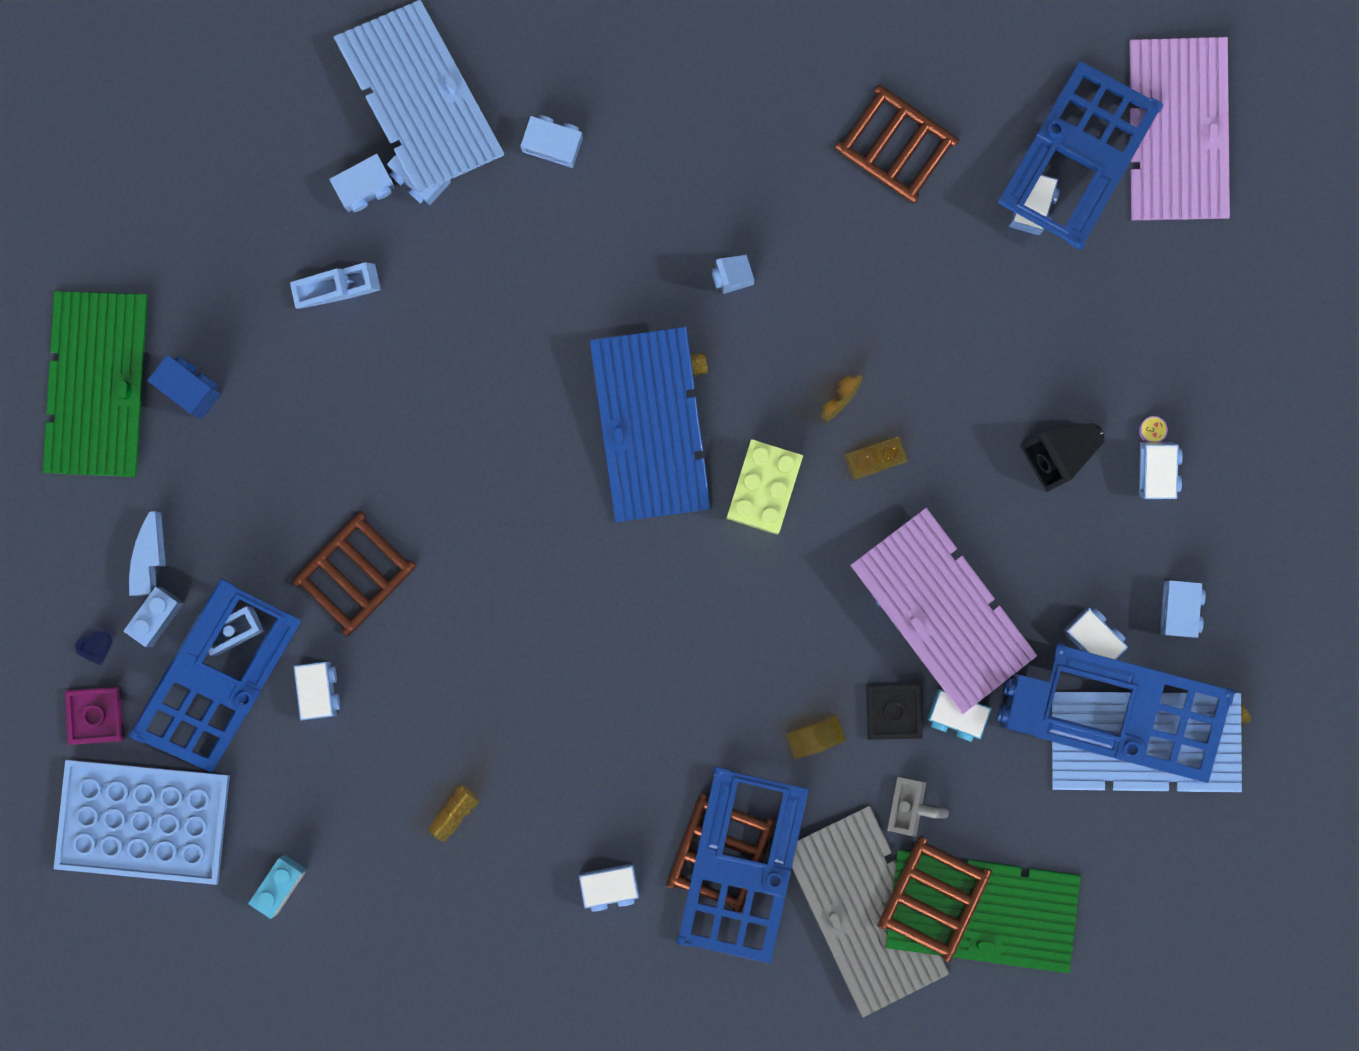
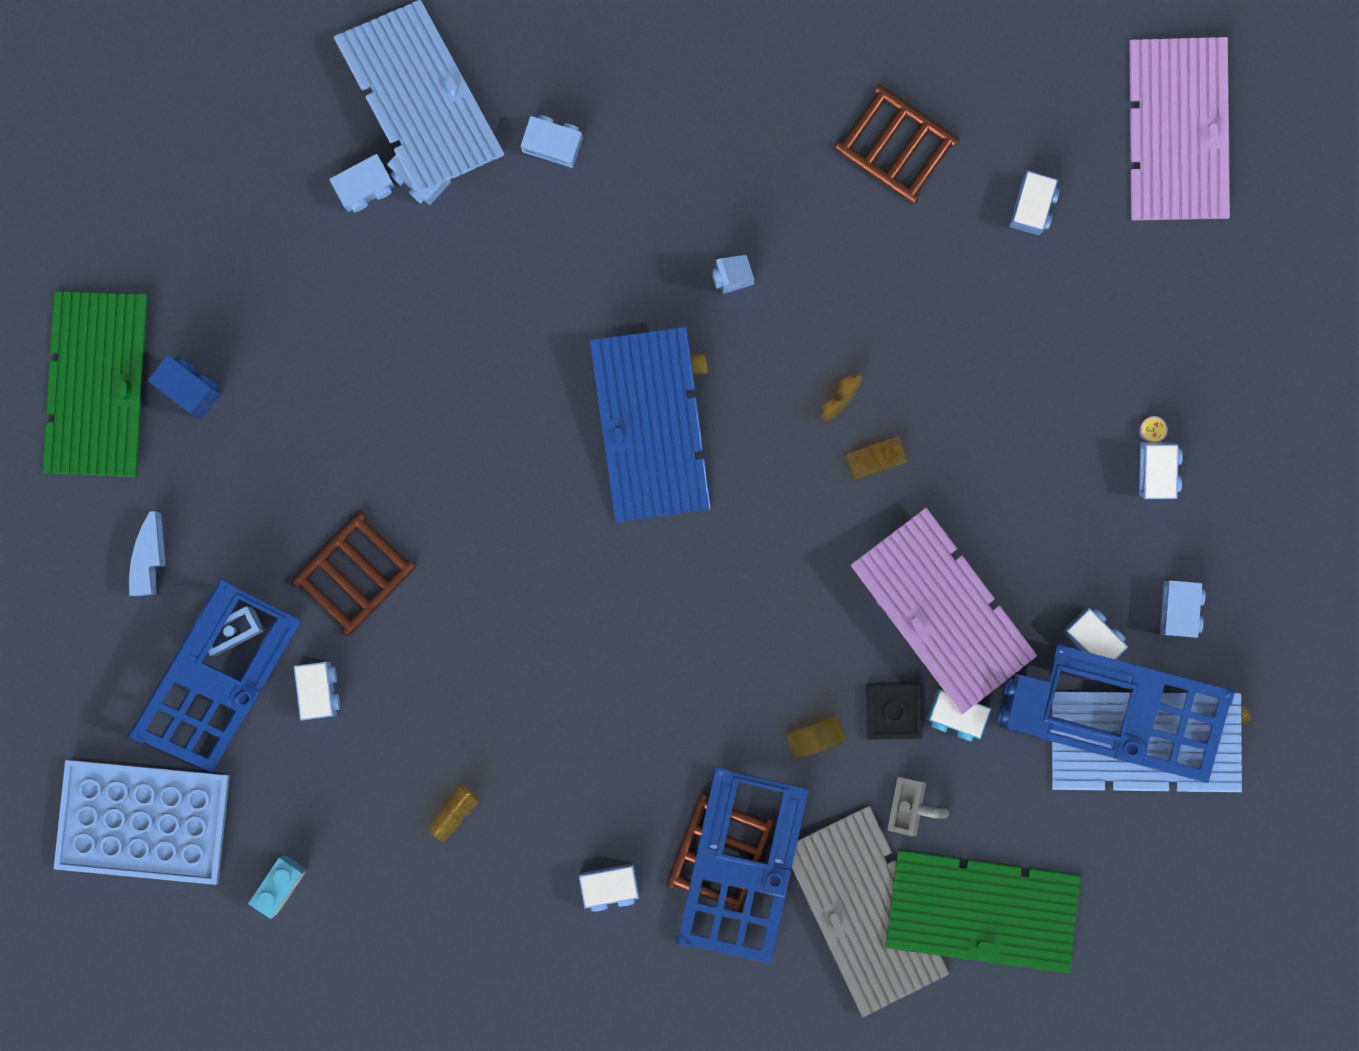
magenta tile [65,687,124,745] -> none
clear blue tile [75,631,112,665] -> none
light blue brick [124,587,184,647] -> none
light blue slope [290,262,381,309] -> none
yellowish green brick [726,439,803,535] -> none
copper bar [877,836,992,962] -> none
blue door [998,61,1163,250] -> none
black slope [1020,423,1105,492] -> none

